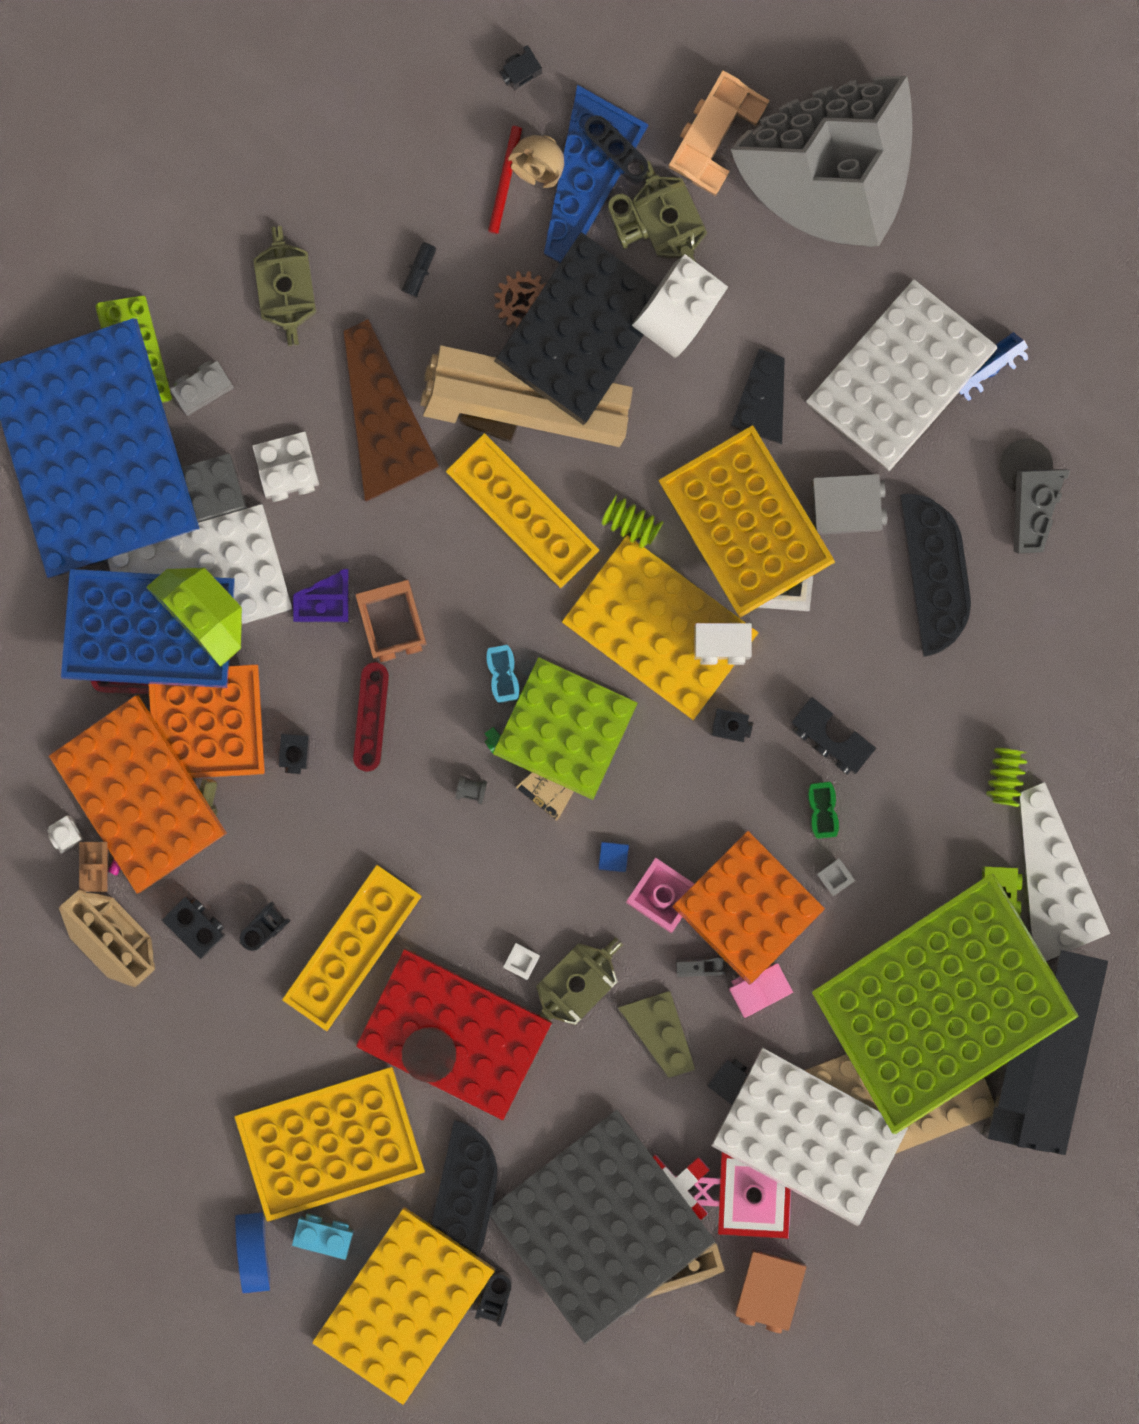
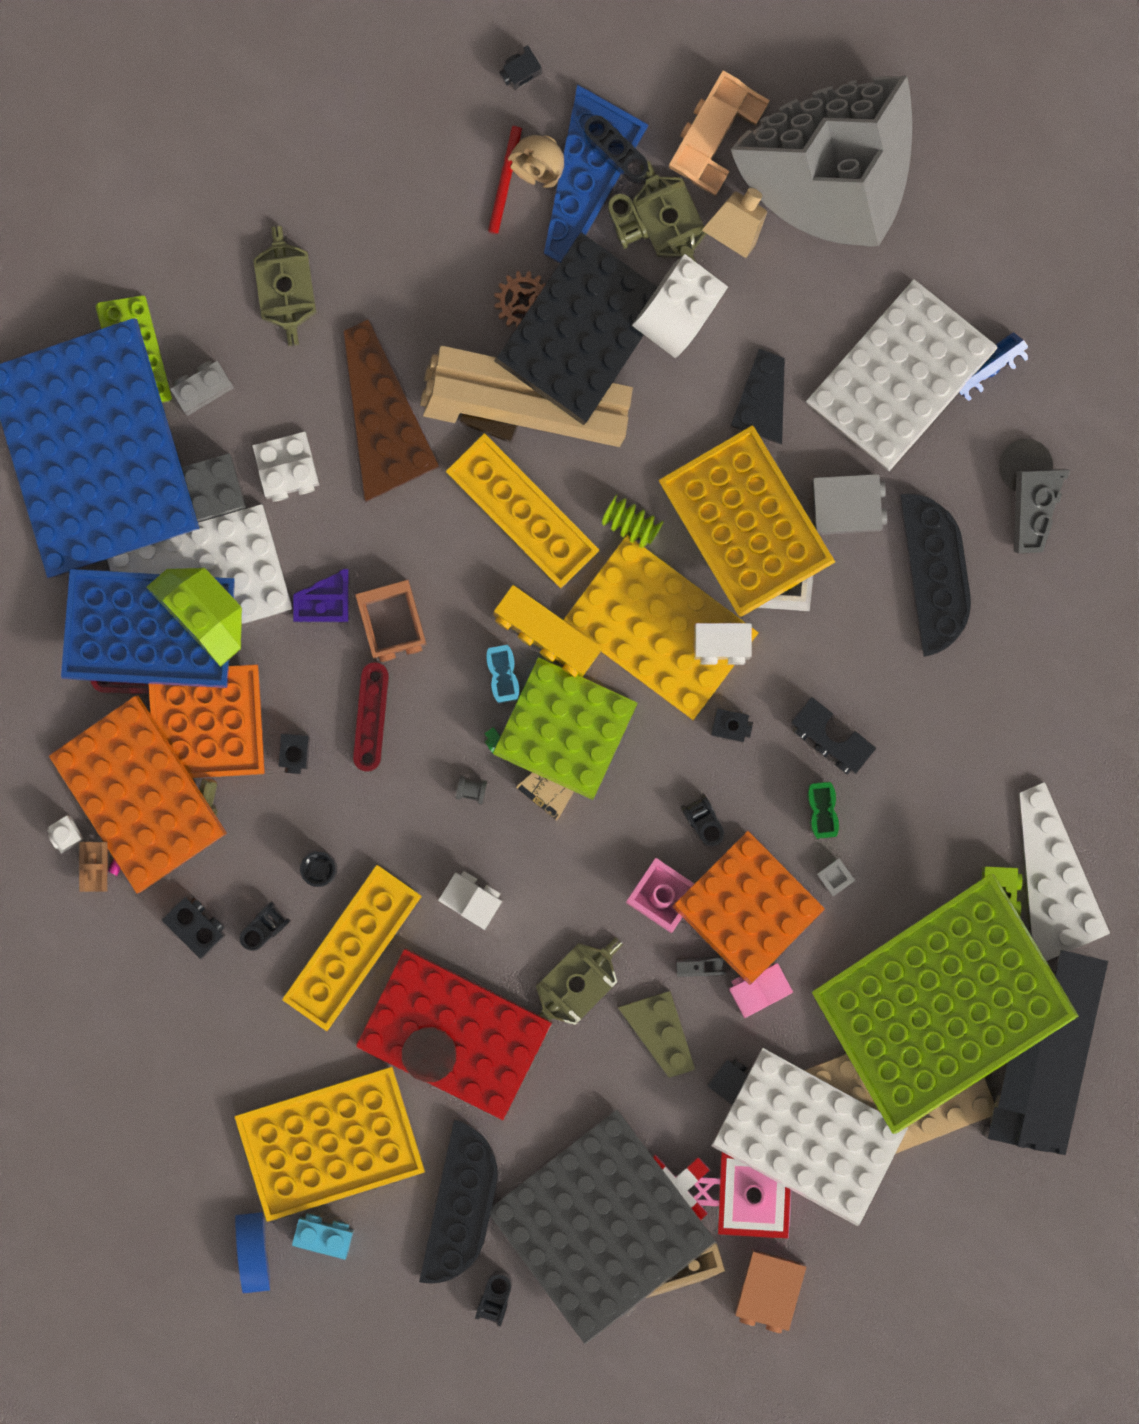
tan wedge [59,890,155,987] -> none
yellow plate [312,1207,495,1405] -> none
black axle [401,242,437,297] -> none
white plate [503,943,540,980] -> none
blue tile [599,842,629,872] -> none
lime piece [986,748,1028,807] -> none
none -> black wheel [300,852,338,887]
none -> white brick [438,871,503,930]
none -> yellow brick [493,585,602,677]
none -> black piece [680,793,724,847]
none -> tan torso [702,188,767,258]

